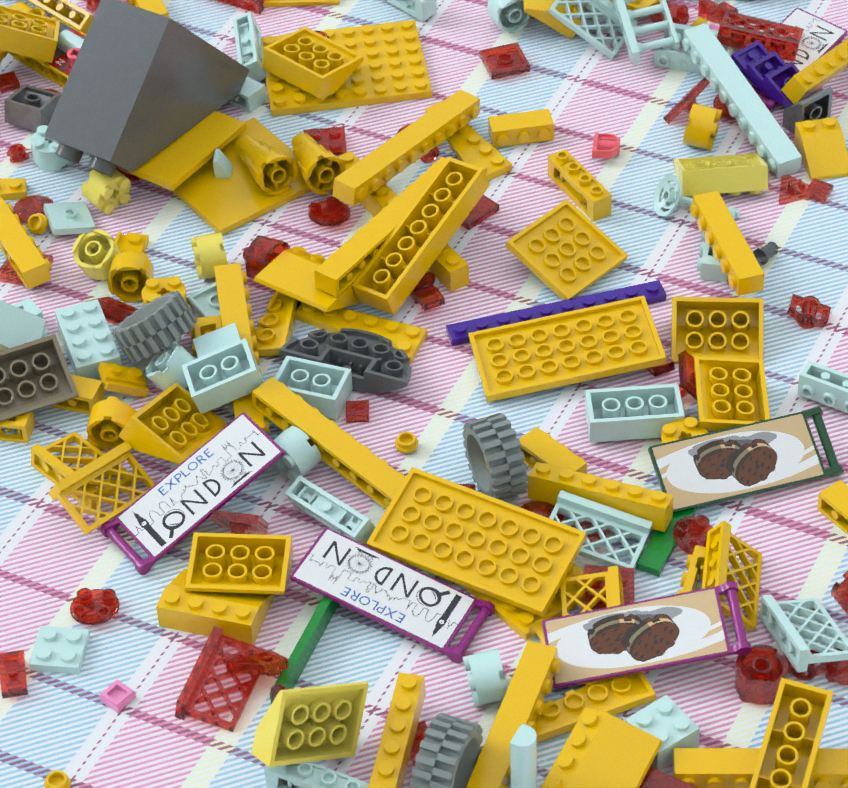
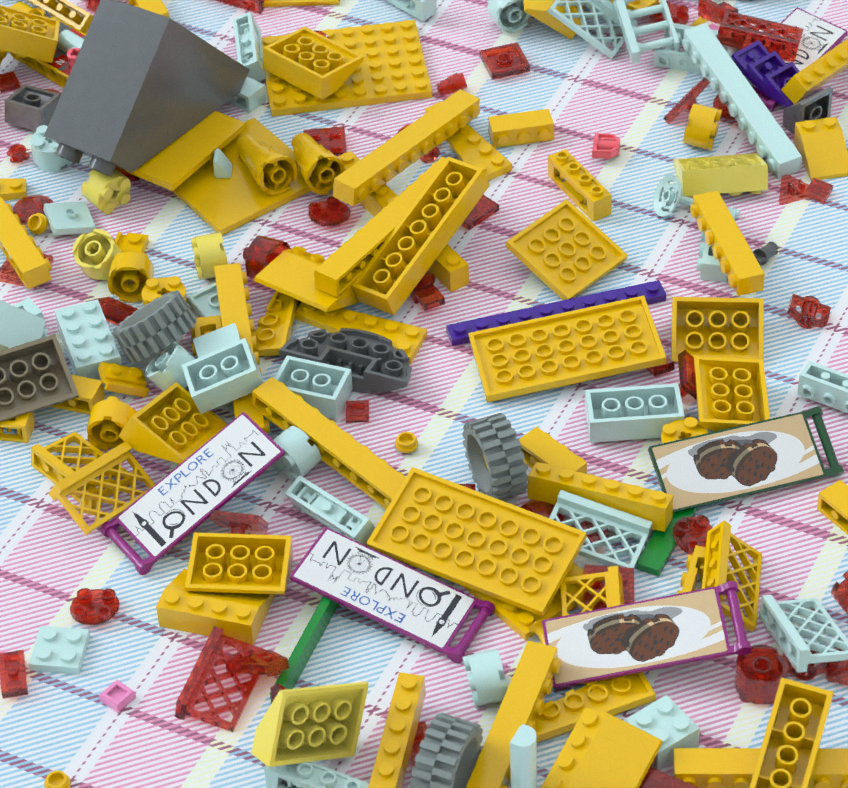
none -> clear red cone [436,72,467,95]

